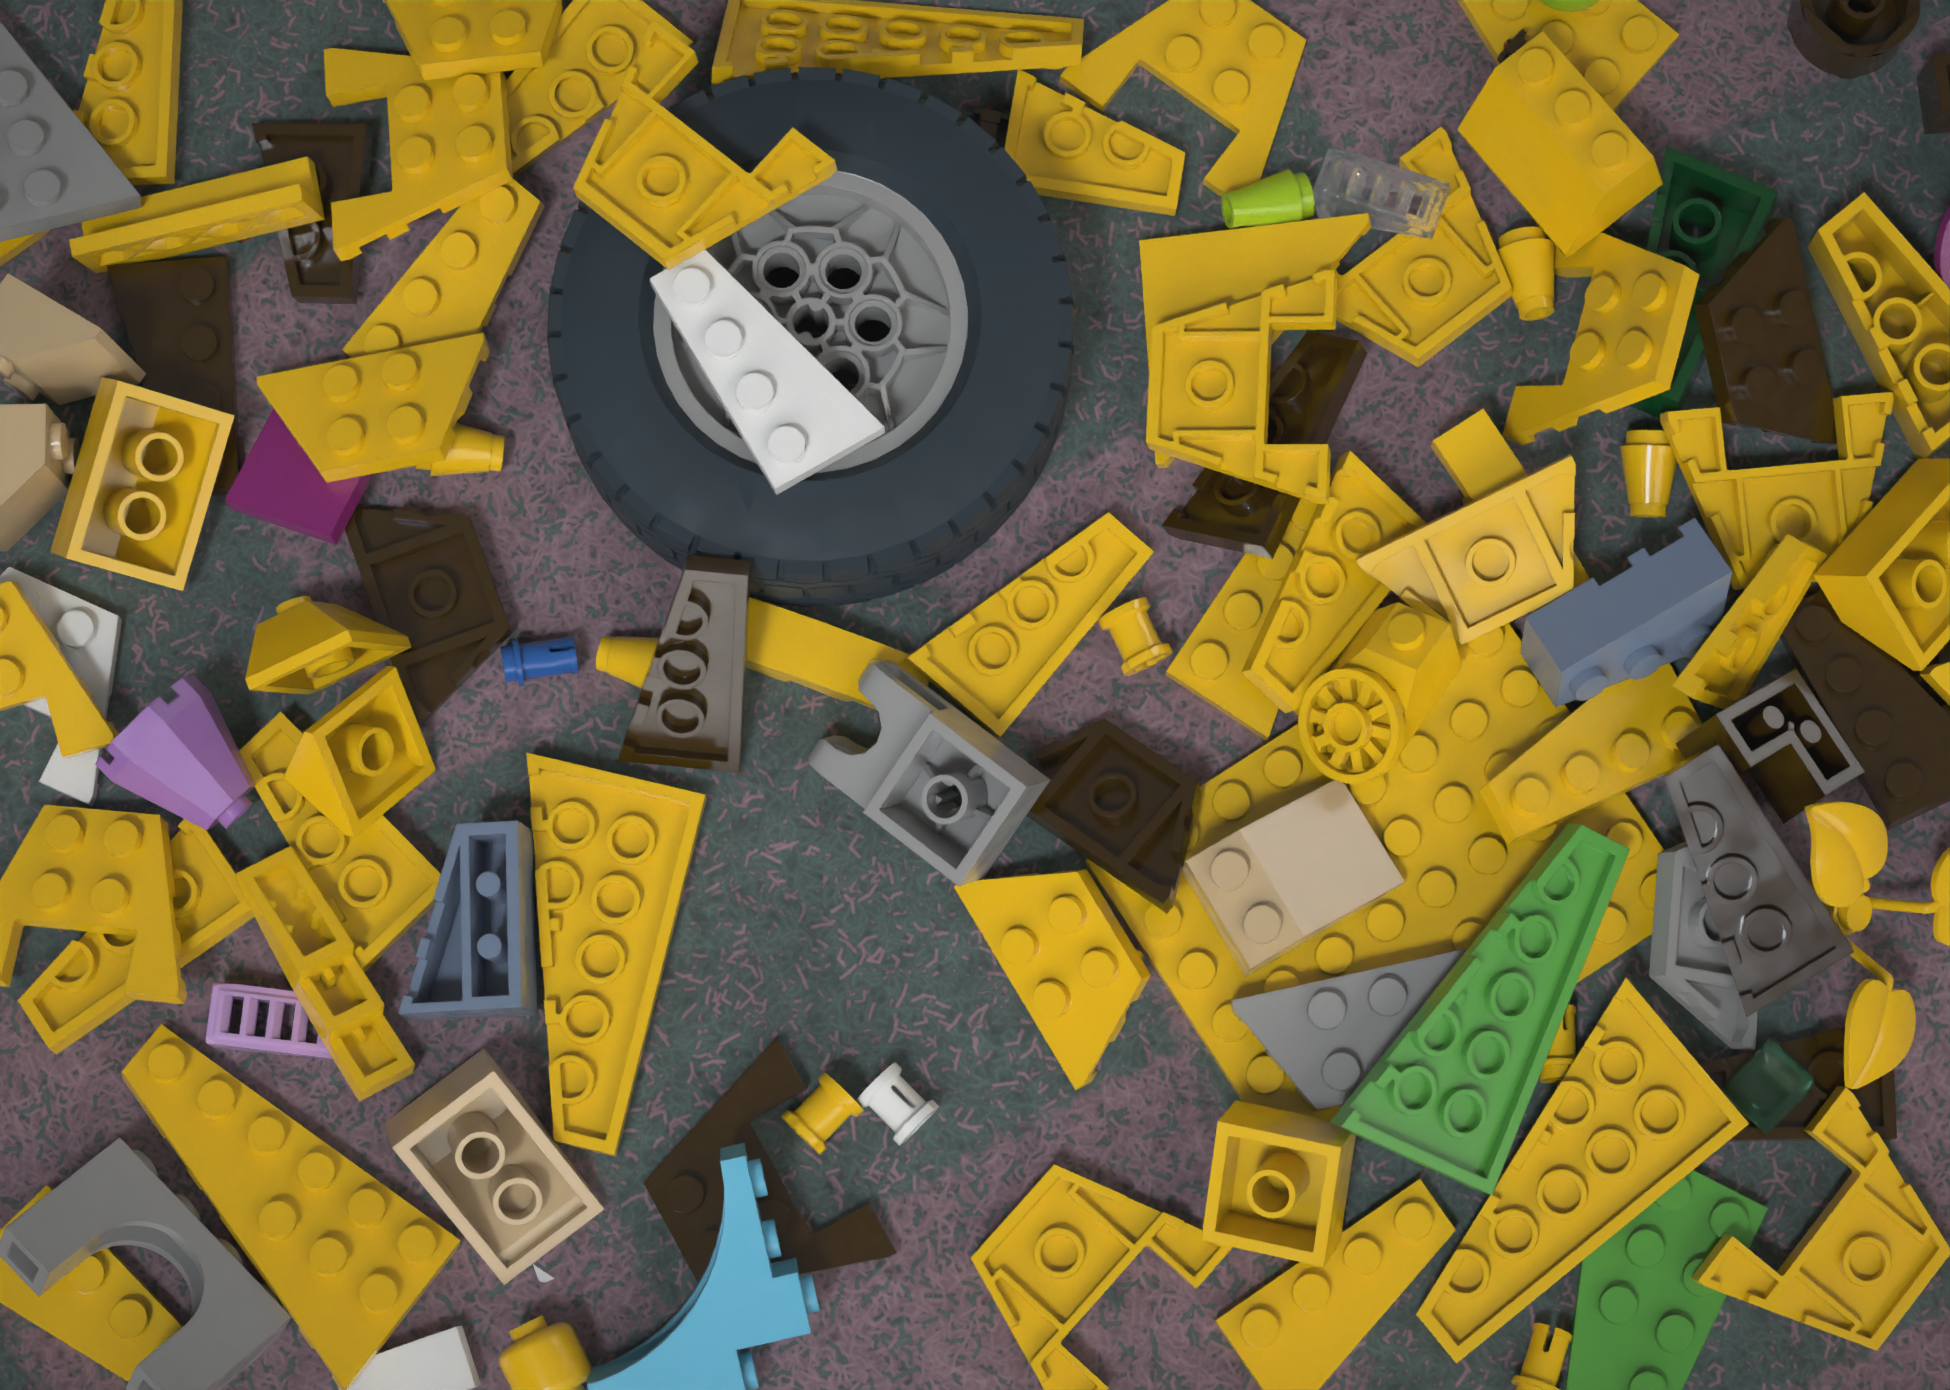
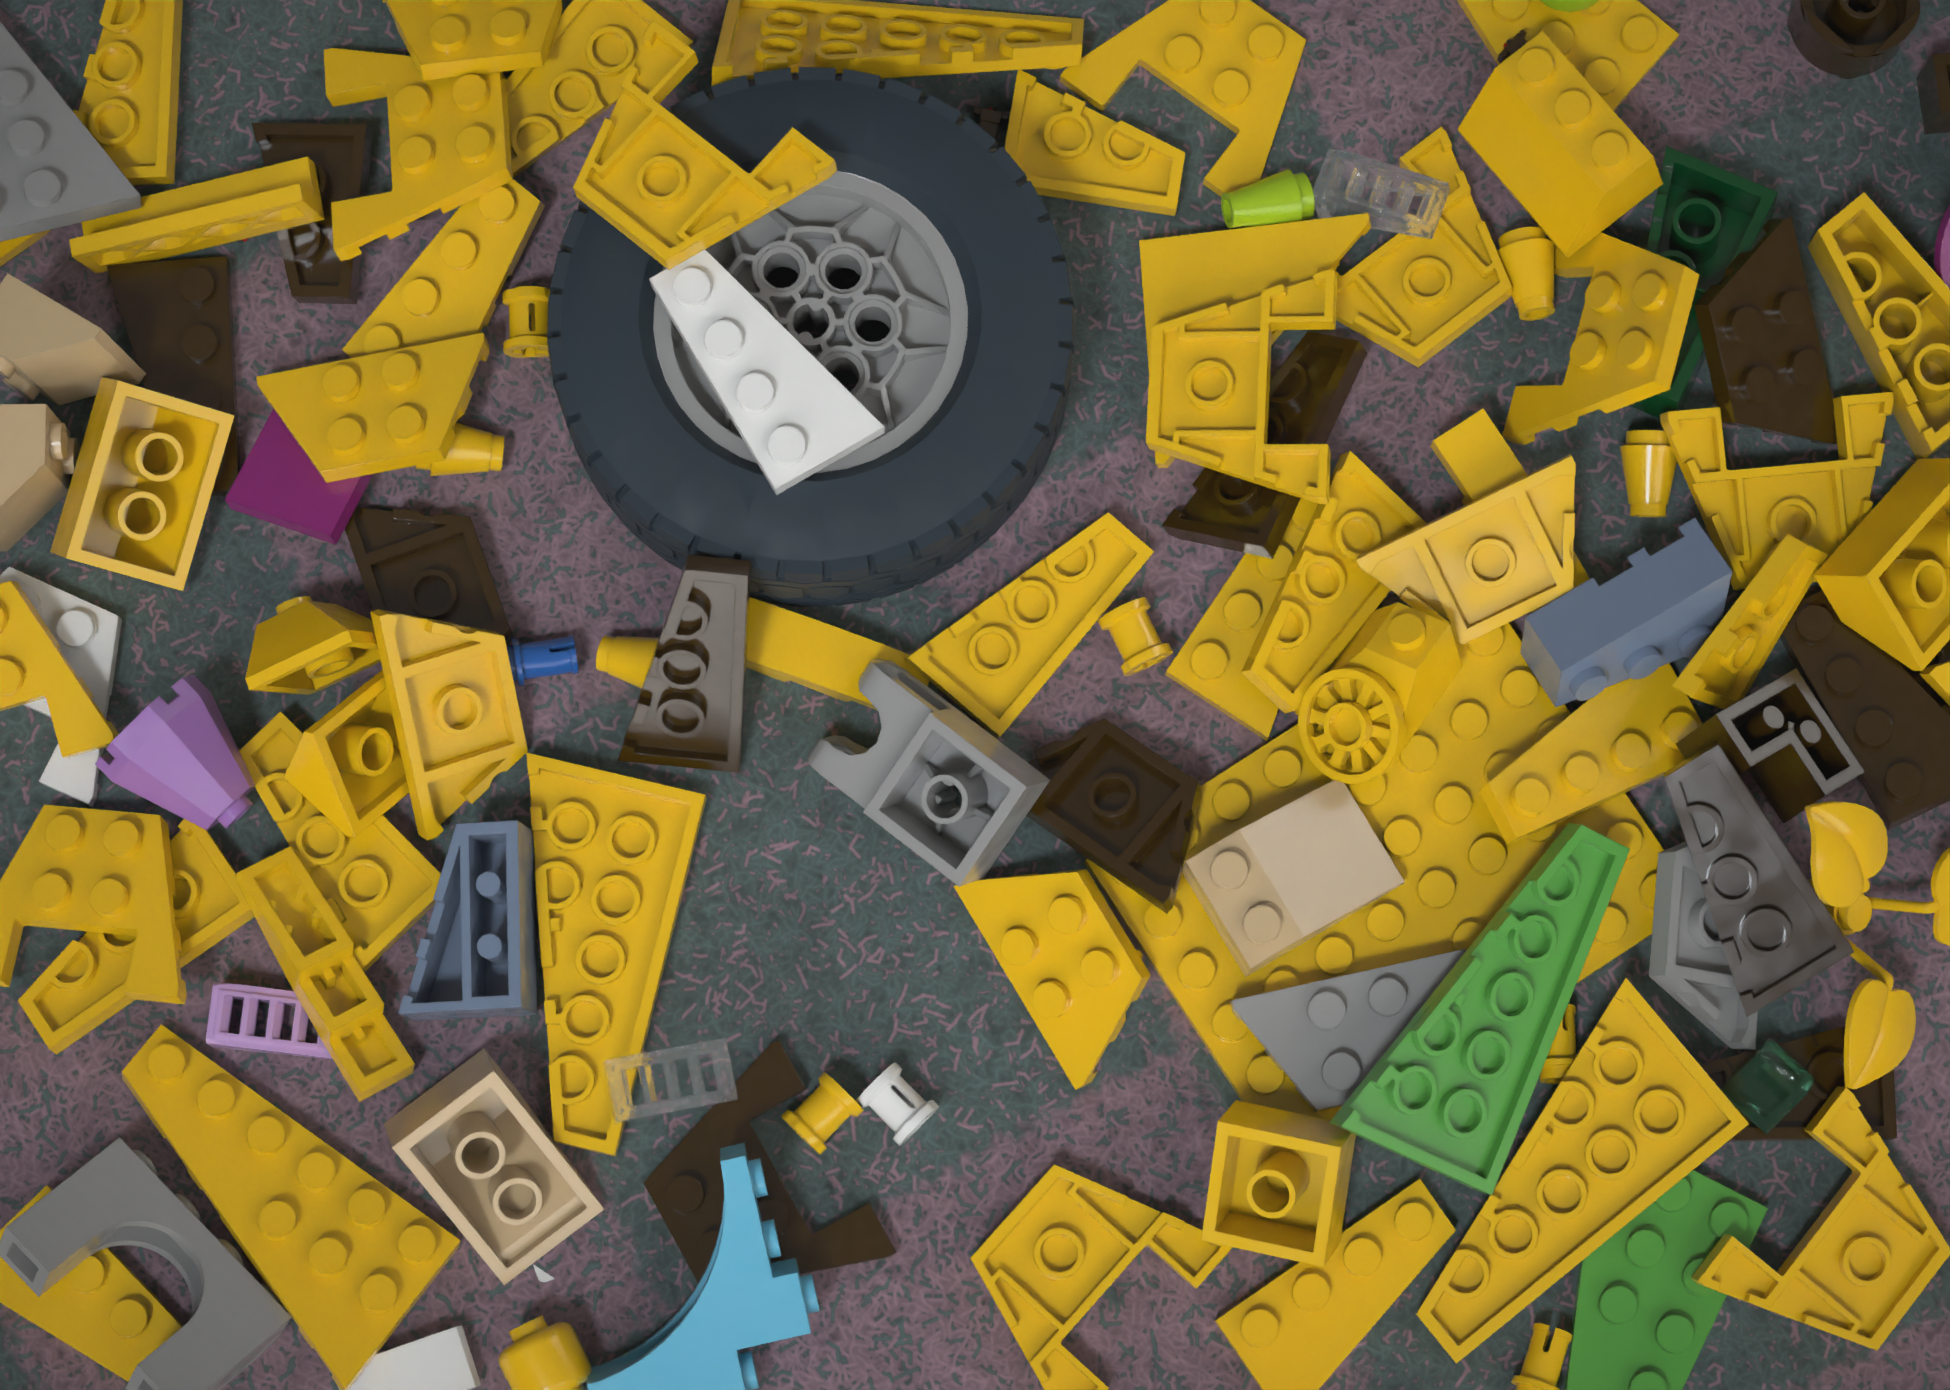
none -> yellow wing [370,609,528,840]
none -> yellow bush [502,286,550,358]
none -> clear slope [603,1038,738,1124]

